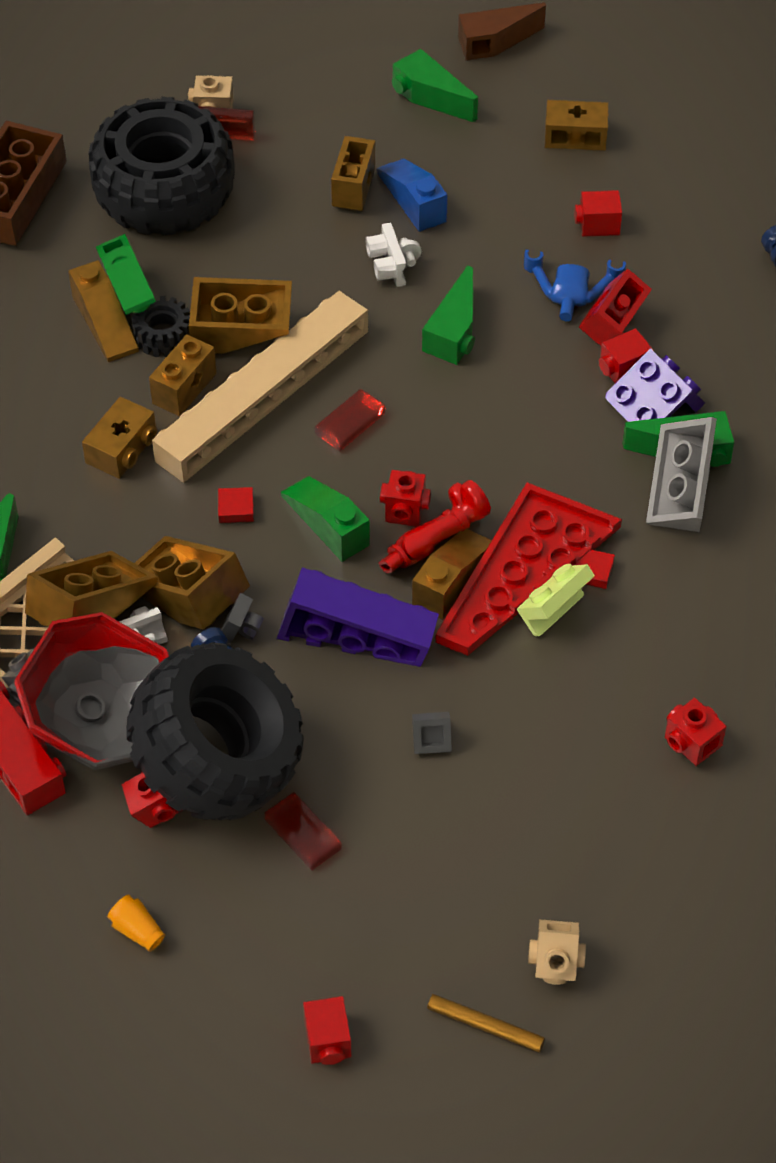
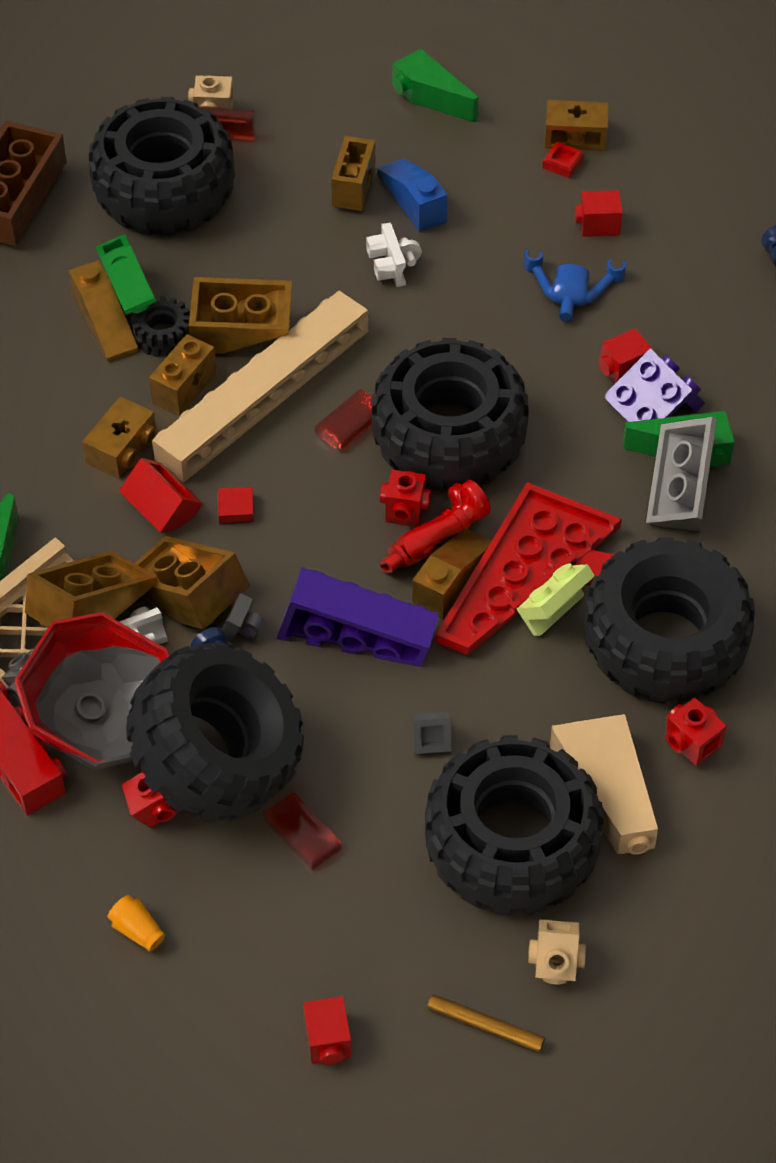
green slope [281,476,370,562] -> none
green slope [422,265,475,365] -> none
reddish brown slope [458,2,546,61] -> none
red brick [579,268,652,347] -> none
none -> red brick [119,458,203,533]
none -> black tyre [372,338,529,491]
none -> black tyre [425,735,603,915]
none -> red tile [542,142,584,179]
none -> tan slope [550,714,658,854]
none -> black tyre [585,537,755,703]

